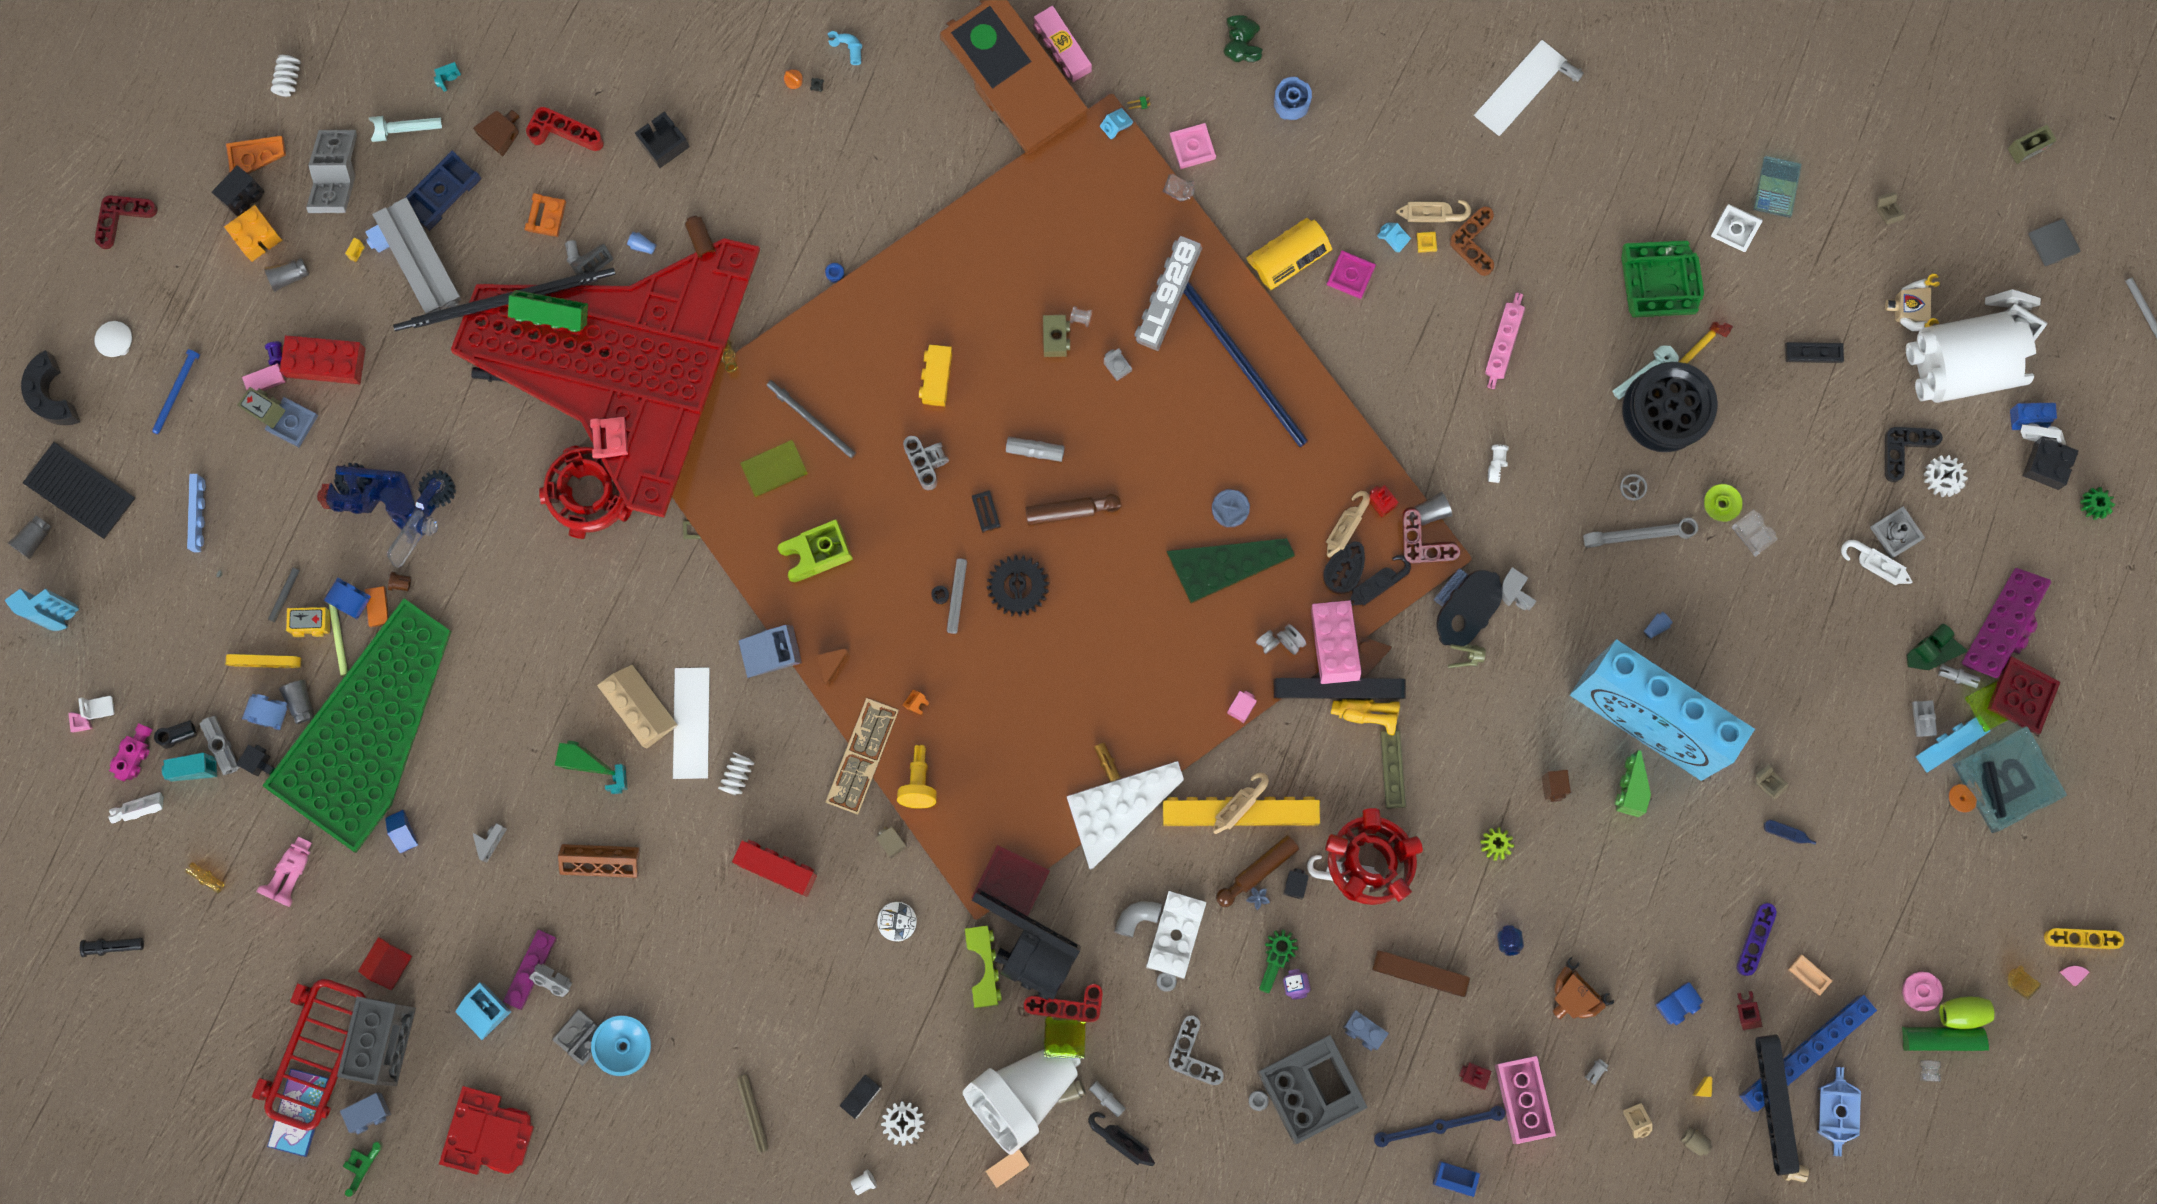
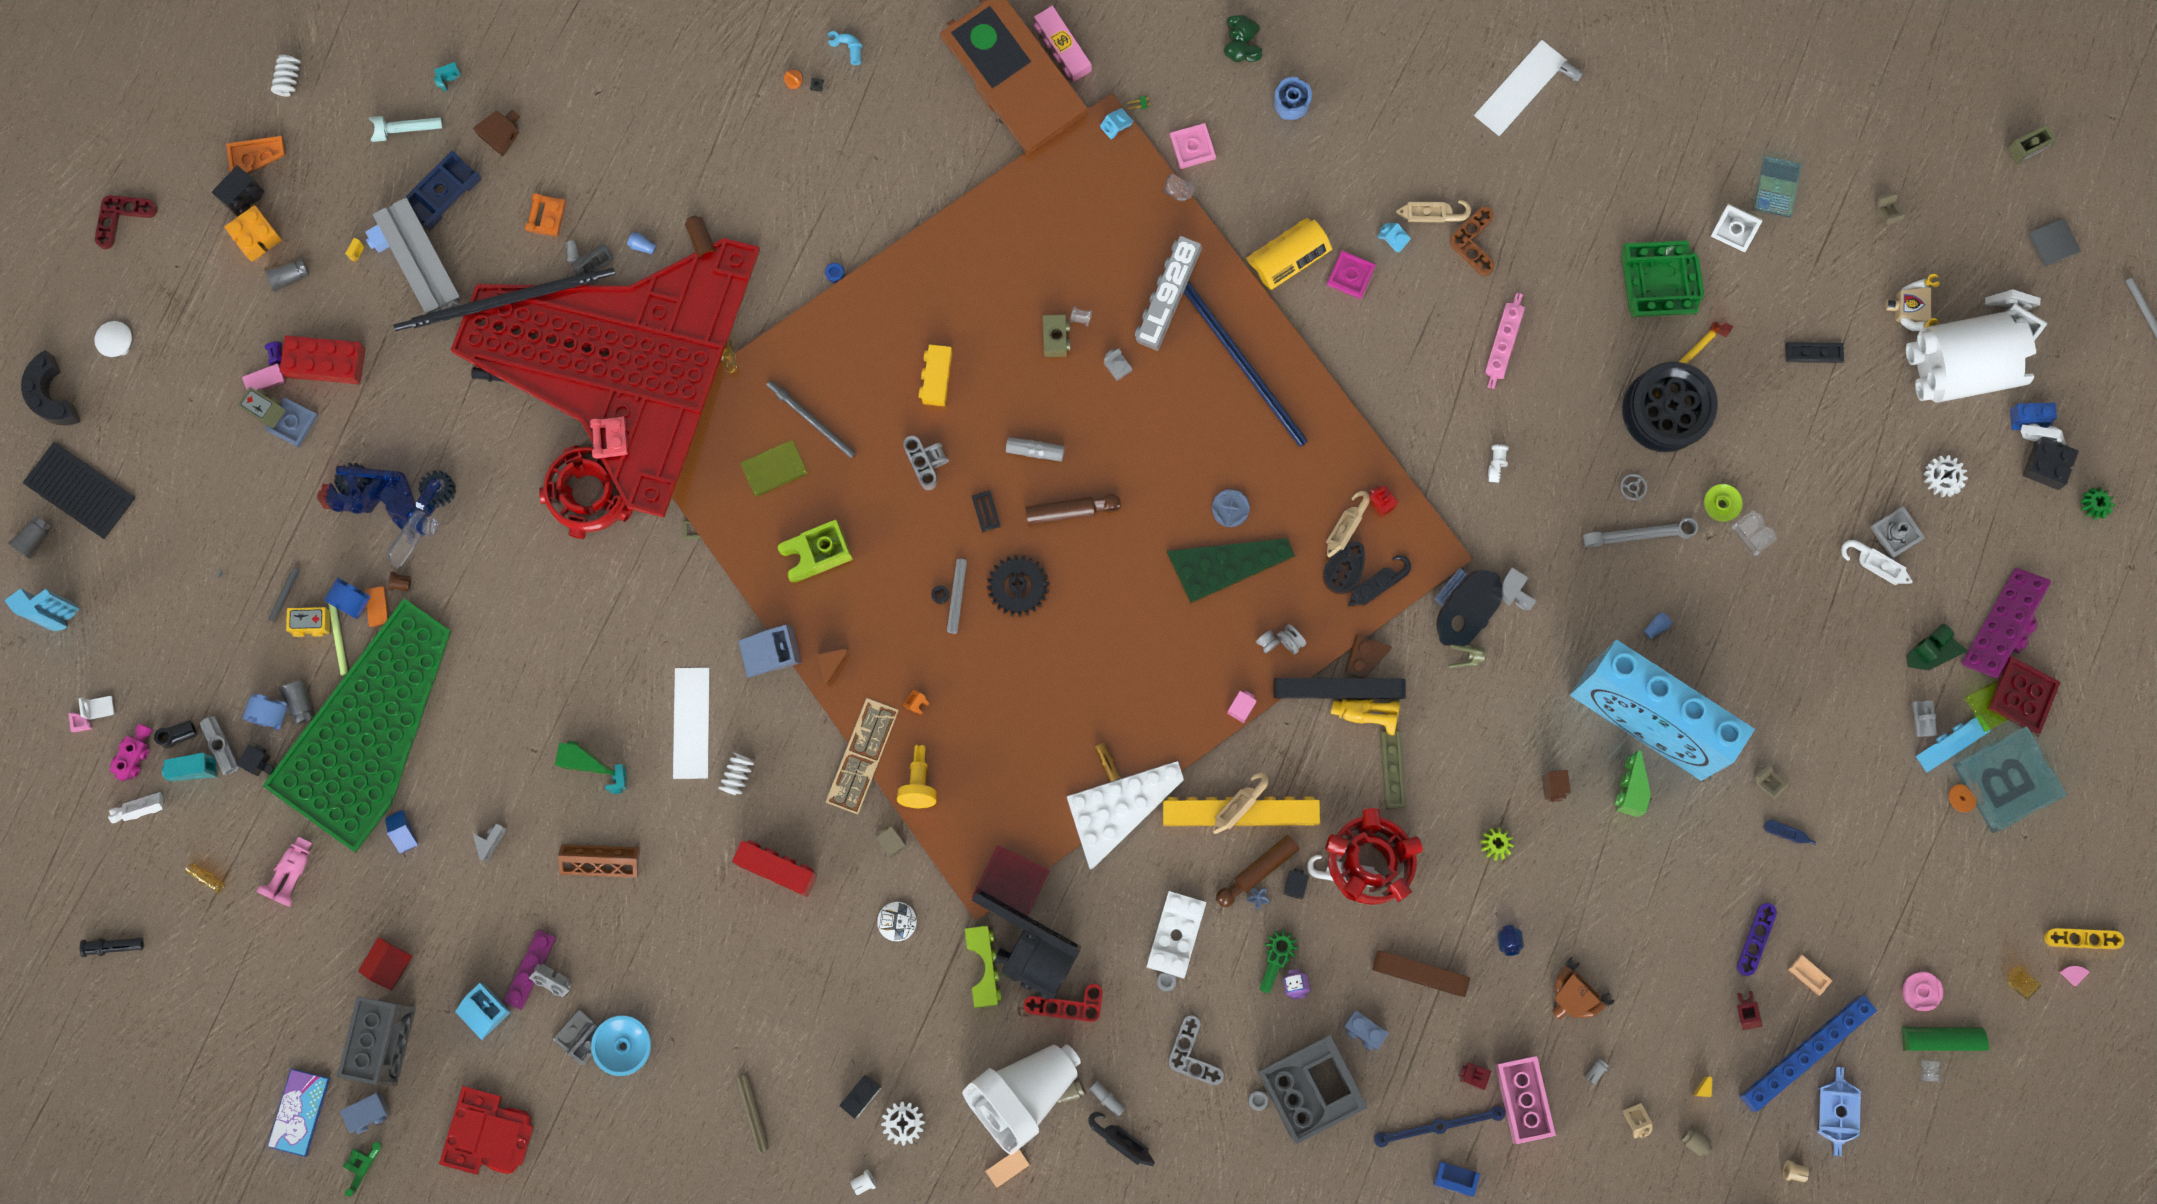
blue bar [152,349,200,434] -> none
light blue plate [187,474,206,552] -> none
yellow beam [225,654,301,668] -> none
red bar [252,979,366,1131] -> none
light grey bracket [306,130,357,213] -> none
green brick [508,290,588,332] -> none
red beam [526,107,604,151] -> none
tan slope [597,665,678,749] -> none
black piece [635,111,689,168] -> none
clear neon green piece [1044,1017,1086,1058] -> none
light grey cylinder [1114,901,1162,937] -> none
bright pink brick [1311,600,1361,684] -> none
beam [1402,507,1460,563] -> none
flat silver plant [1409,492,1452,526] -> none
yellow tile [1416,232,1437,253] -> none
light aqua piece [1612,346,1679,400] -> none
blue brick [1655,982,1703,1025] -> none
black beam [1755,1034,1800,1176] -> none
black beam [1885,427,1943,483] -> none
light grey pin [1938,664,1981,689] -> none
lime piece [1939,996,1994,1029] -> none
black axle [1982,761,2007,819] -> none

